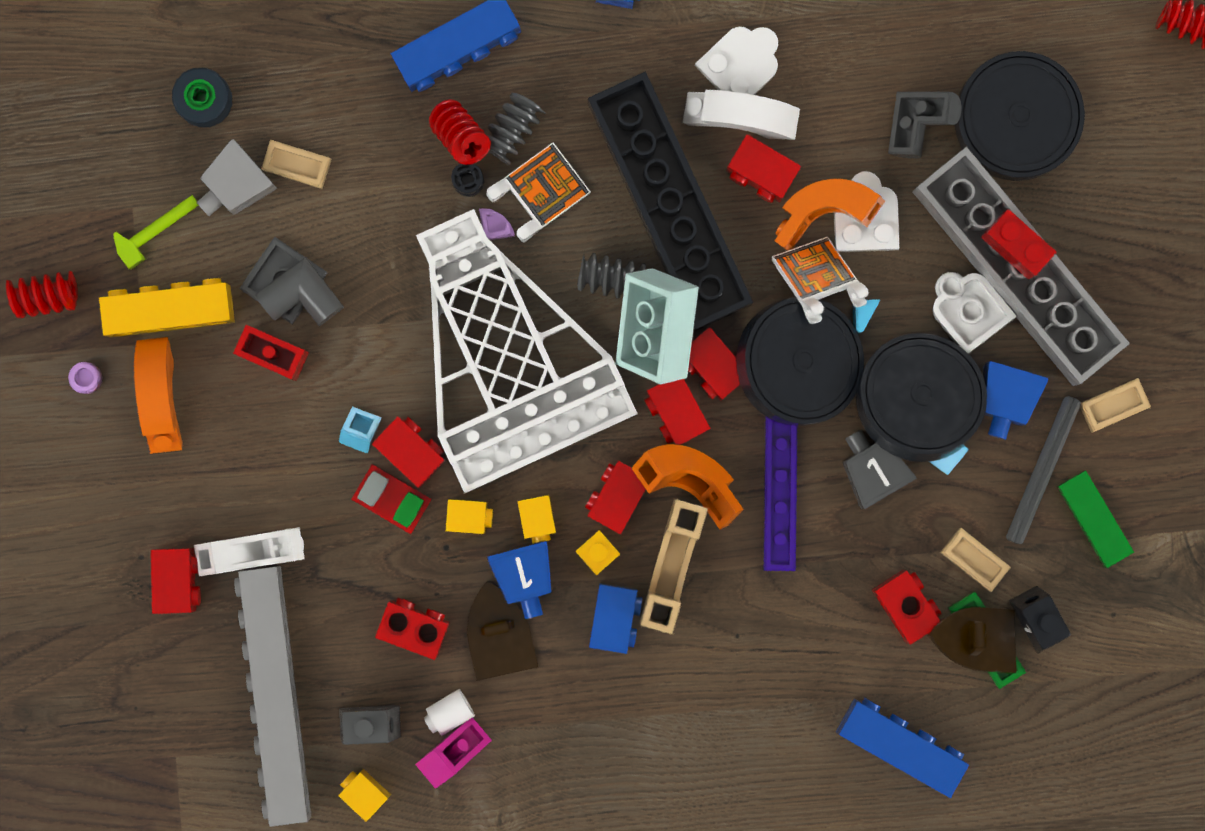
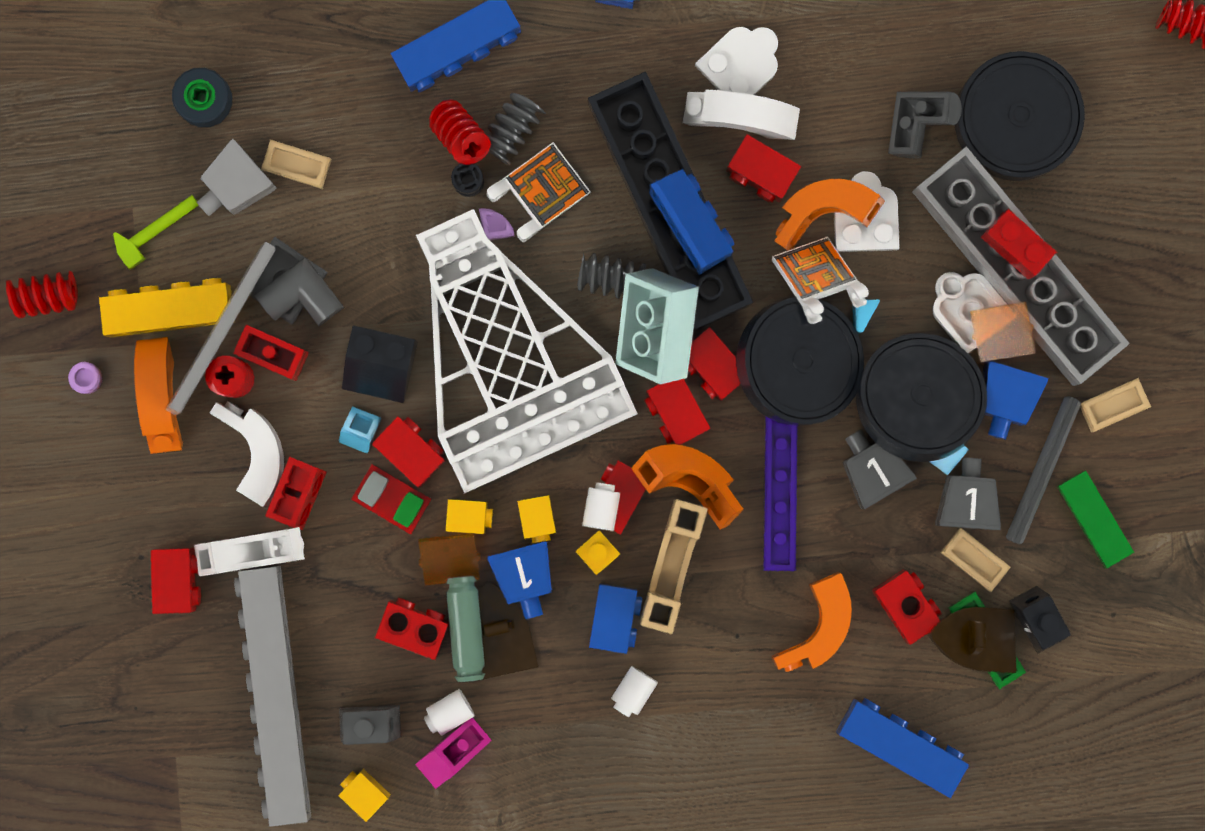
none -> light grey tile [165,242,275,415]
none -> red piece [205,355,255,398]
none -> white arch [210,401,284,507]
none -> red brick [265,457,327,530]
none -> black slope [342,326,418,403]
none -> clear orange piece [418,533,480,585]
none -> sand green axle [446,576,486,682]
none -> white brick [582,482,620,531]
none -> white brick [611,666,658,717]
none -> blue slope [649,169,735,275]
none -> orange arch [771,572,852,672]
none -> dark grey torso [935,458,1001,530]
none -> clear orange piece [970,301,1036,362]

